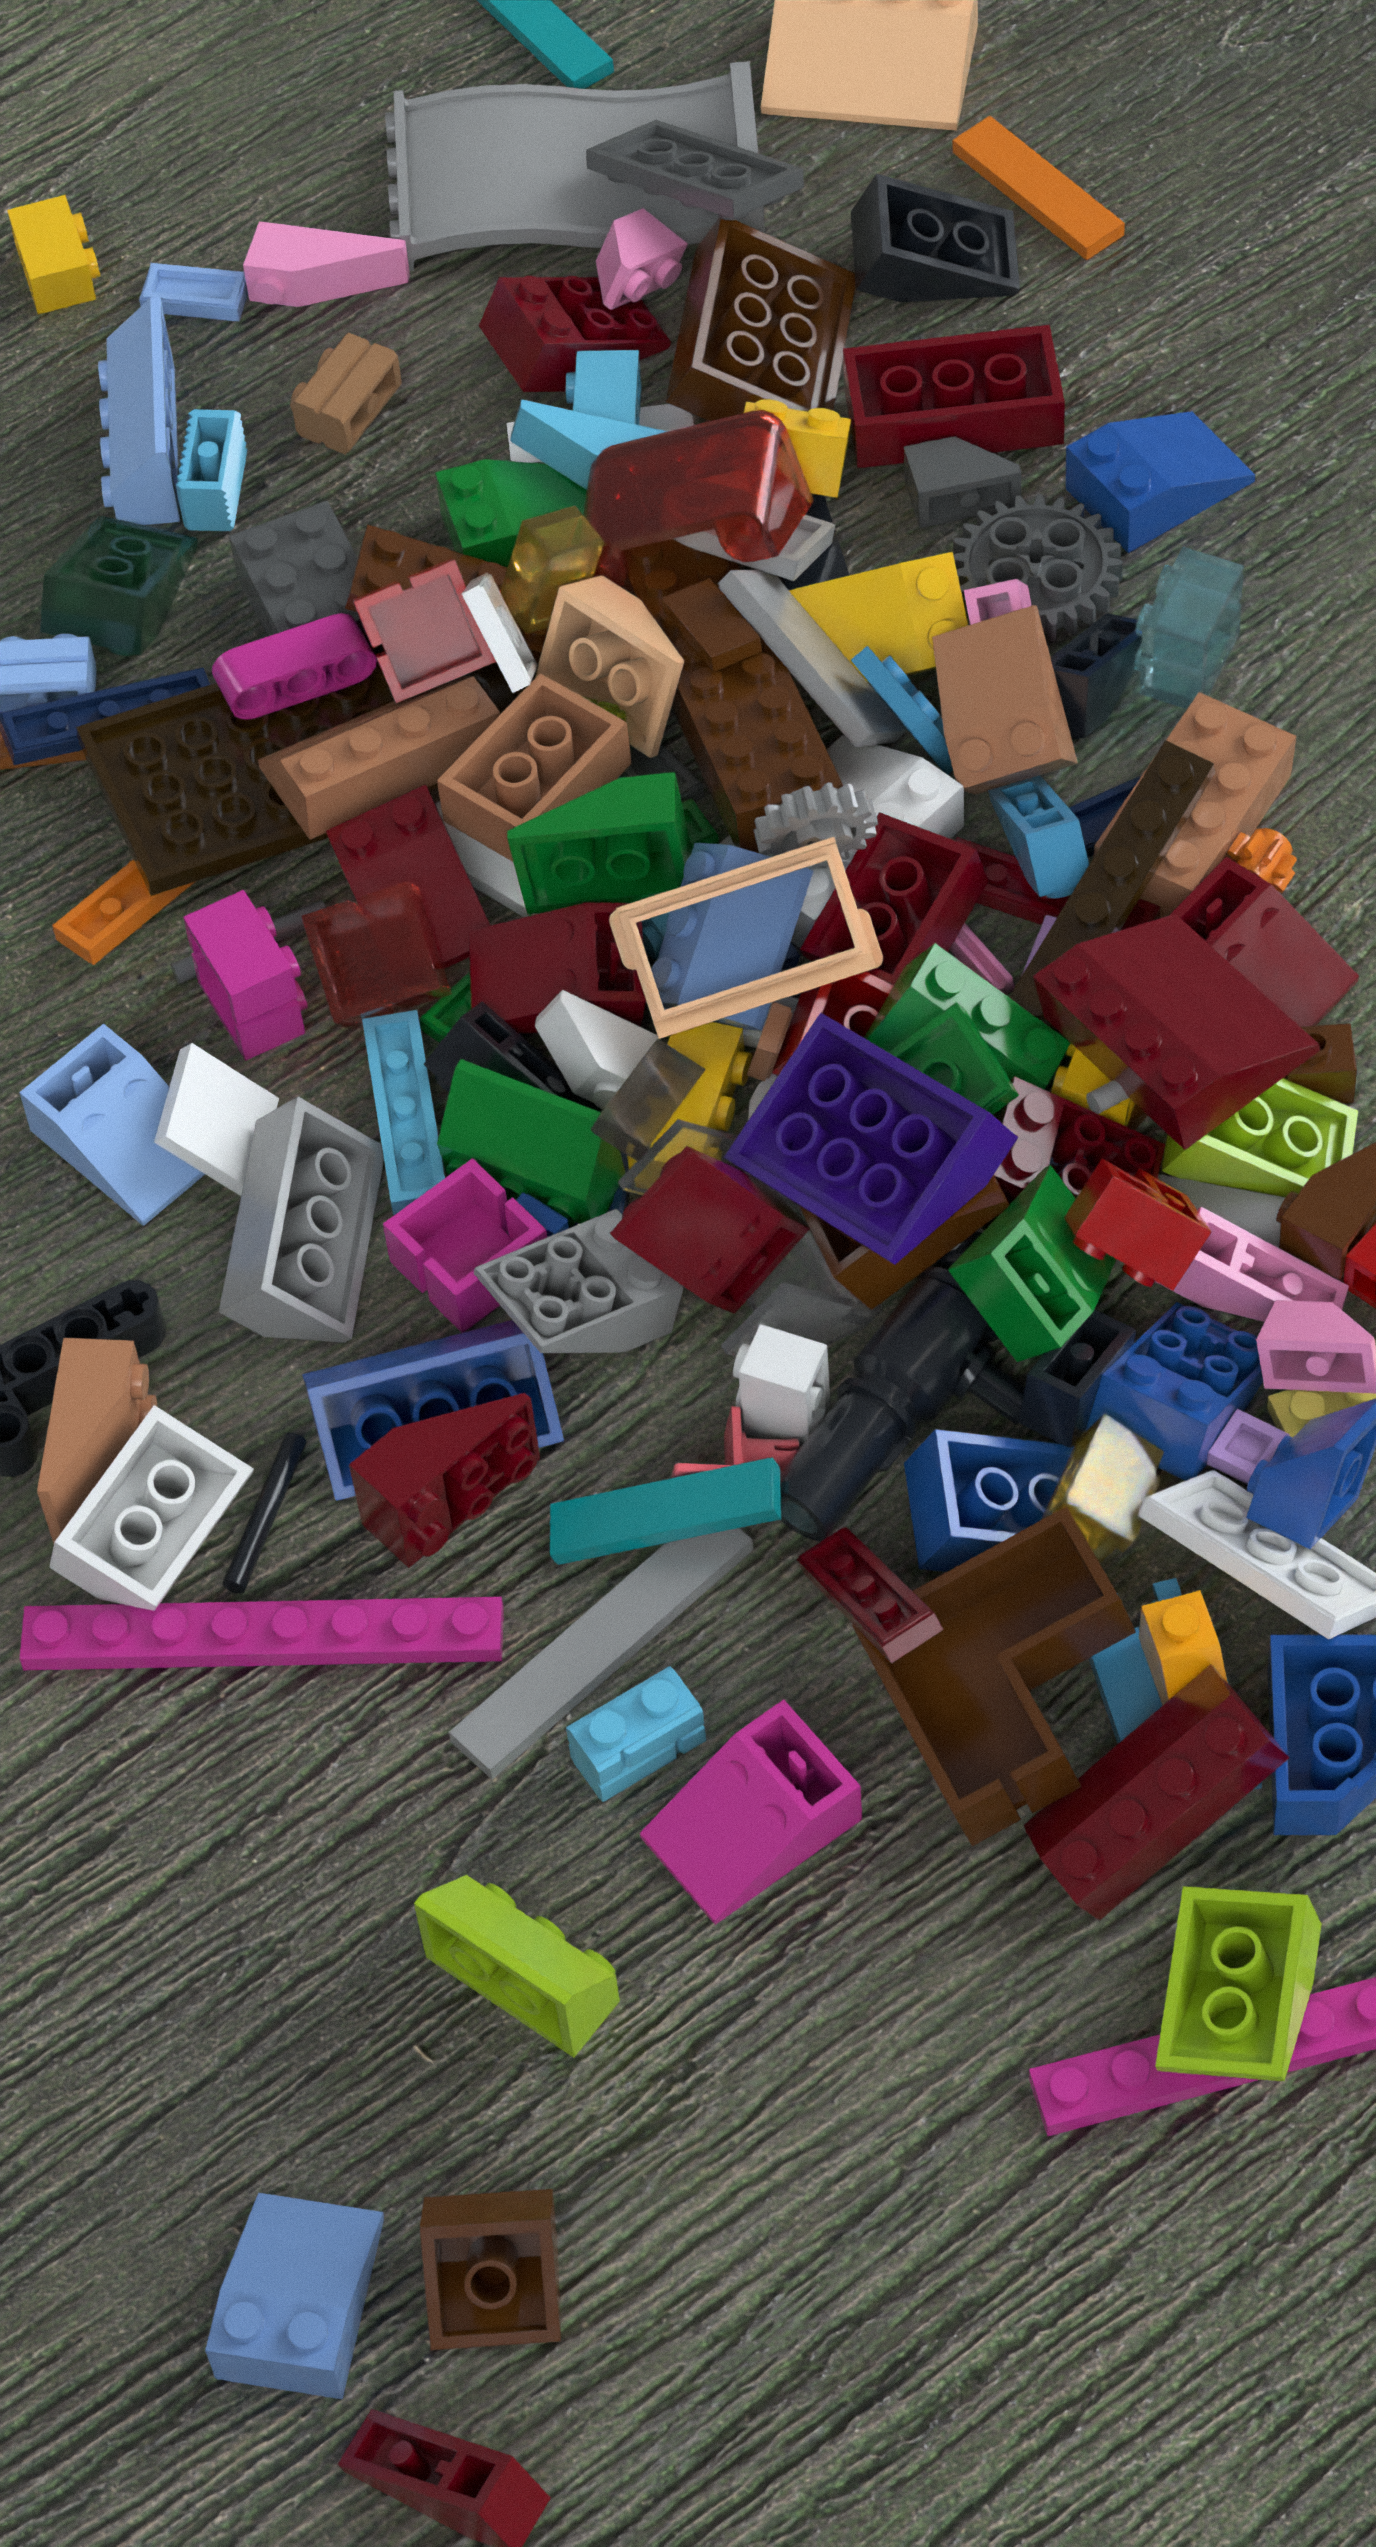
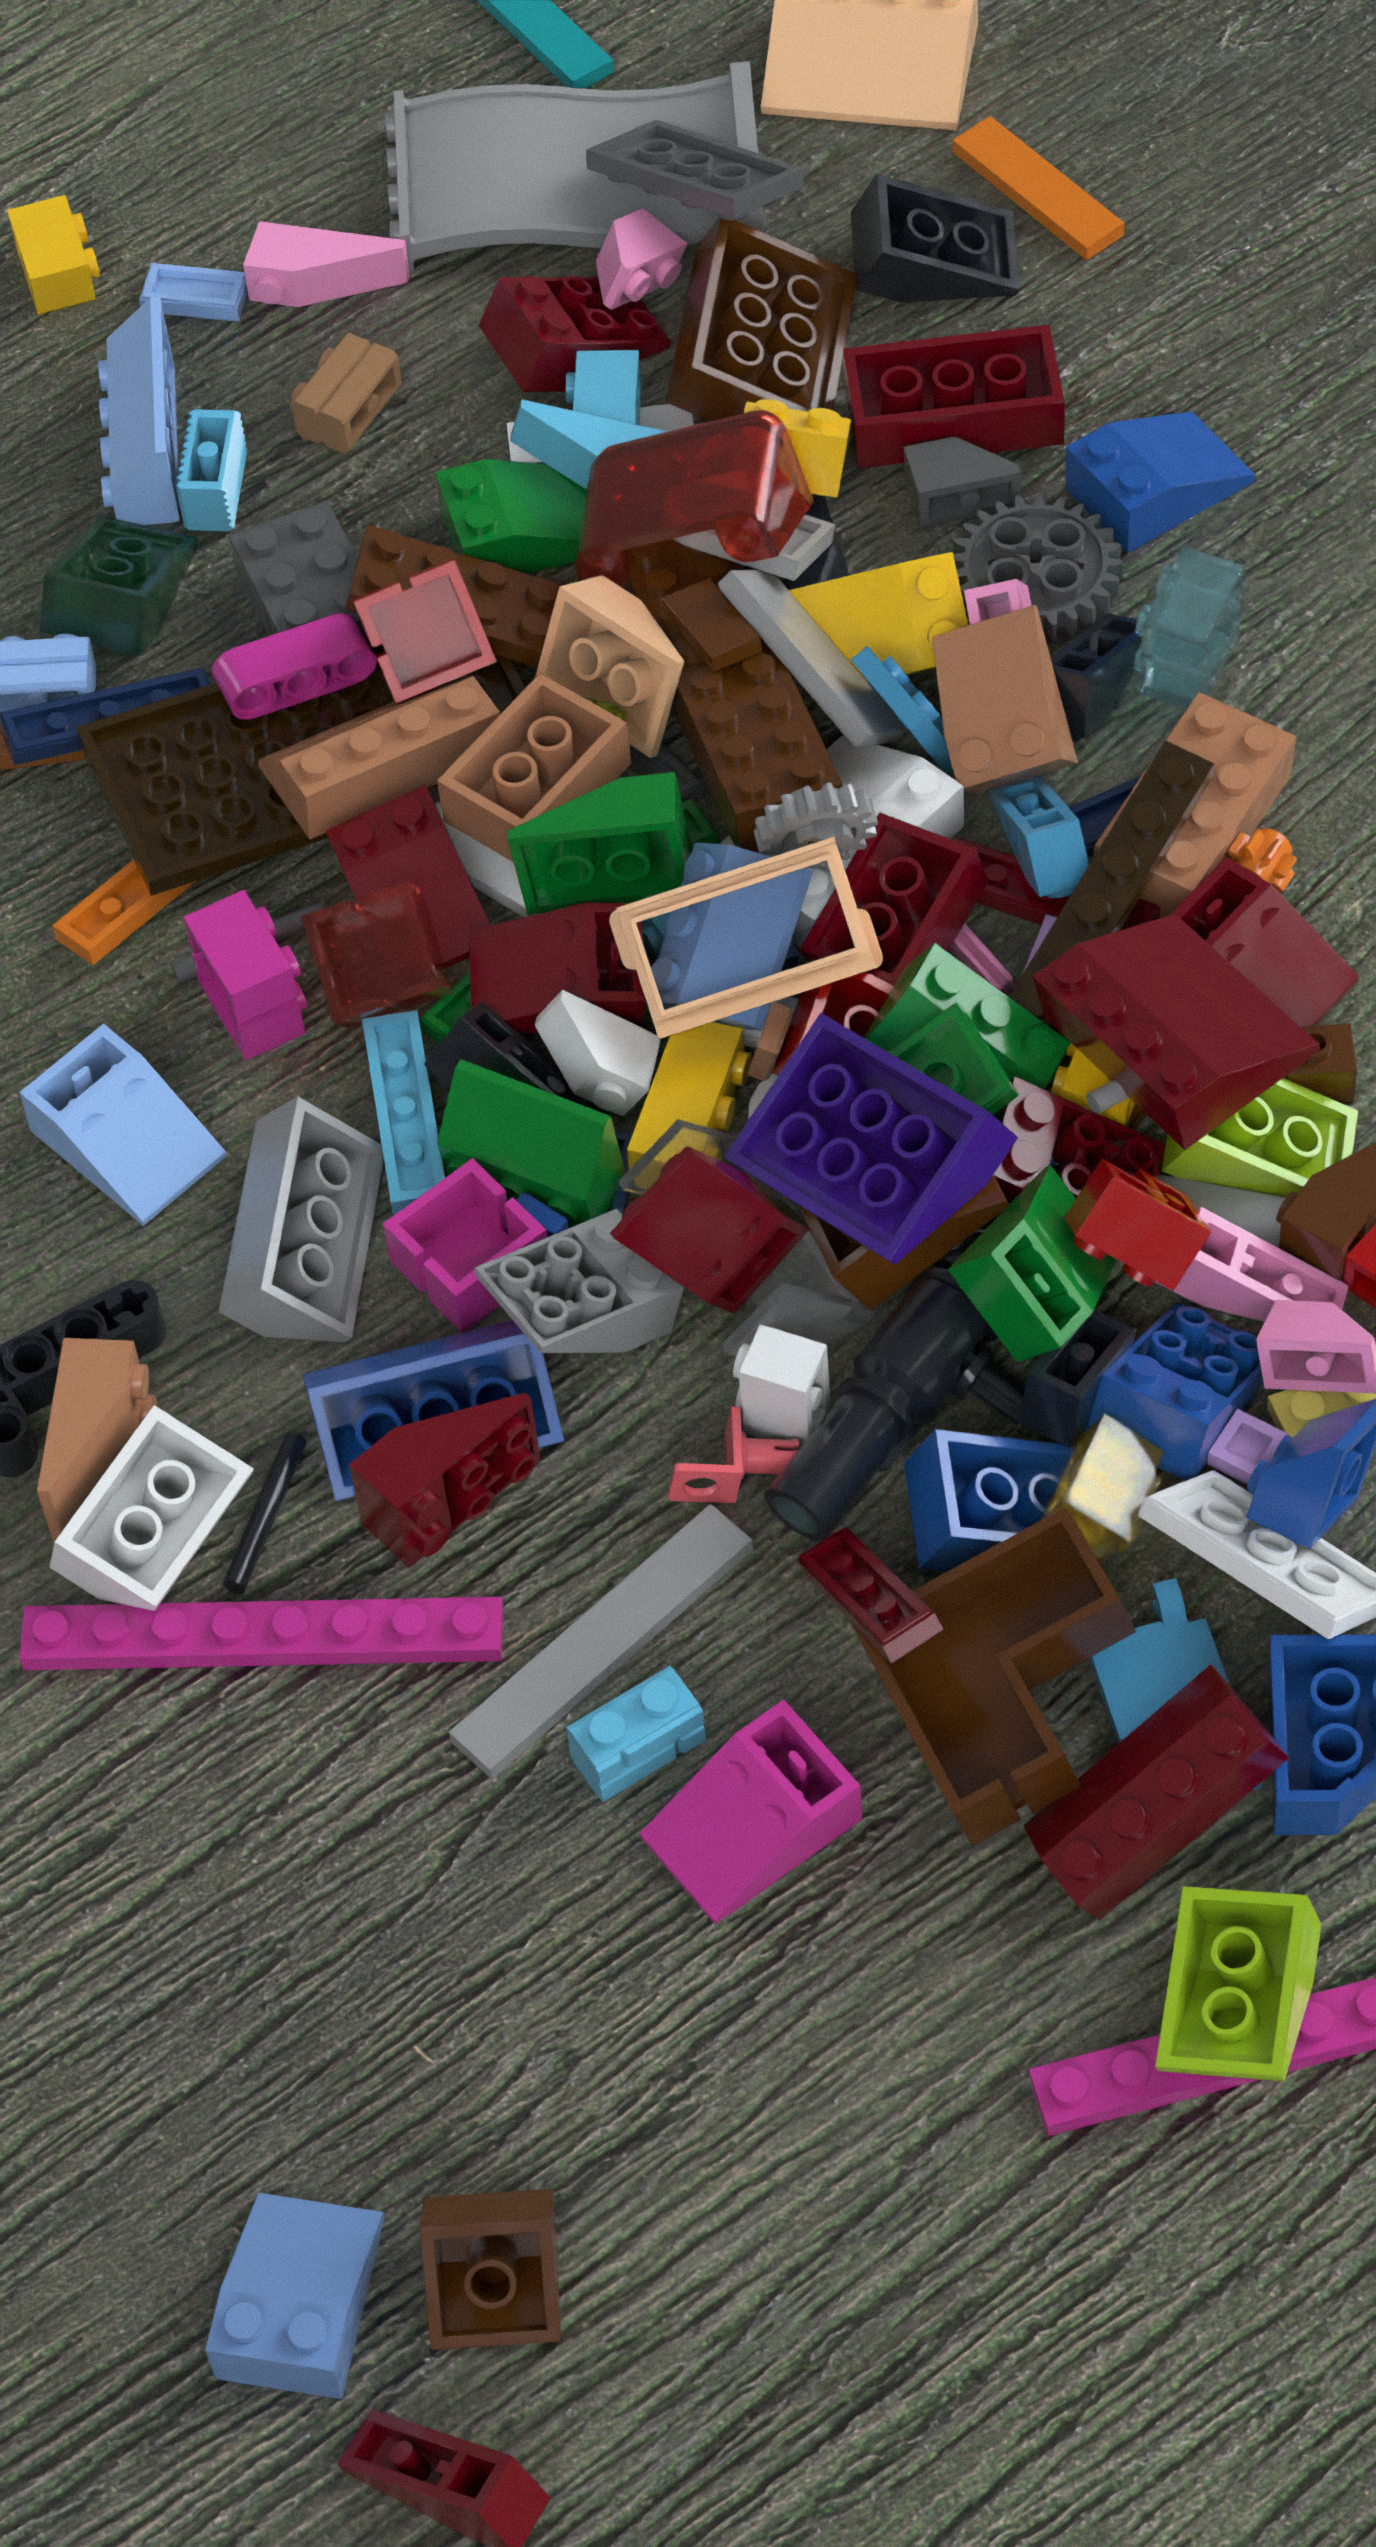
white tile [154,1043,279,1196] -> none
lime slope [414,1875,620,2058] -> none
white tile [462,572,538,693] -> none
clear yellow brick [500,505,604,634] -> none
teal tile [550,1457,781,1565] -> none
clear smoke tile [591,1038,705,1162] -> none
light orange slope [1139,1590,1228,1706] -> none

